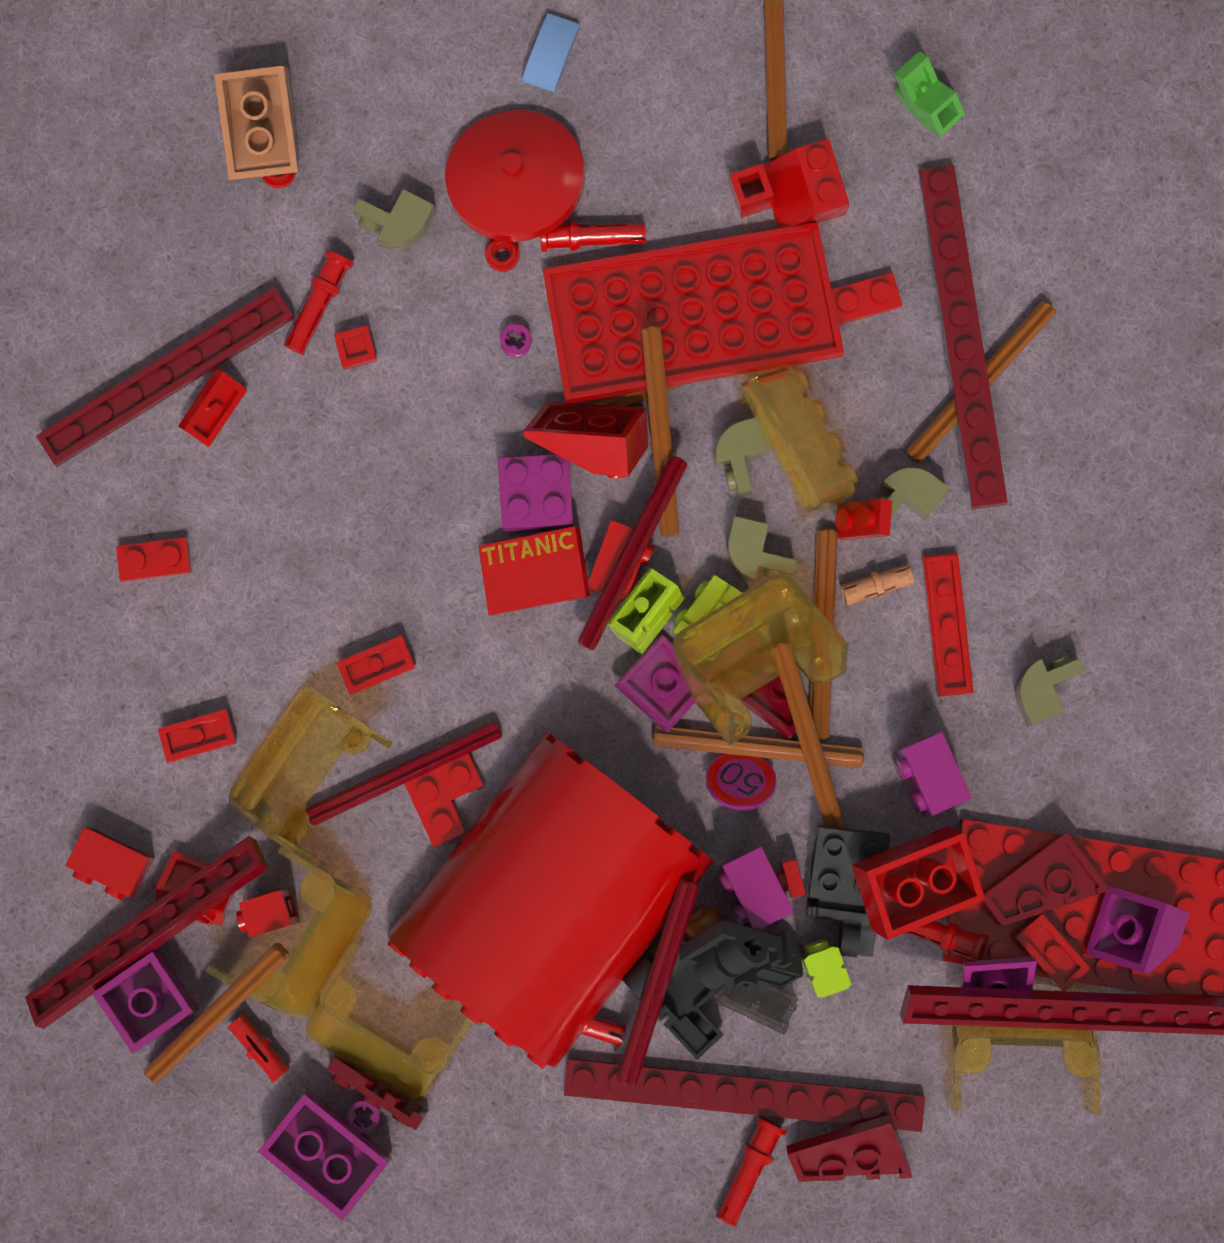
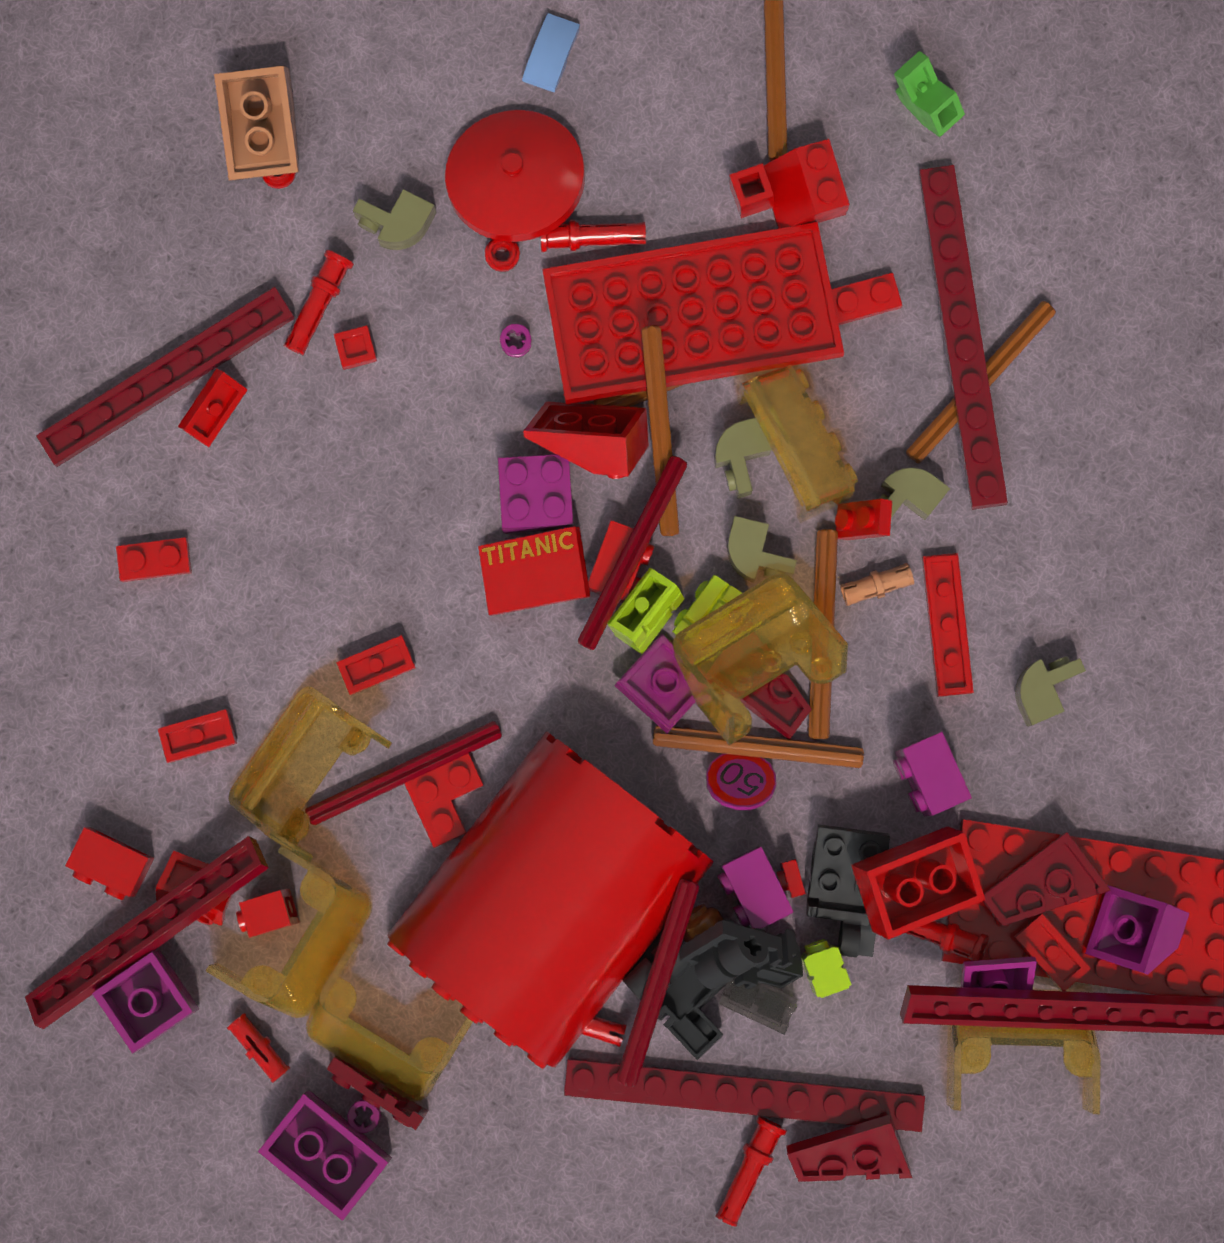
dark orange axle [144,943,289,1083] -> none
dark orange axle [772,640,845,828] -> none

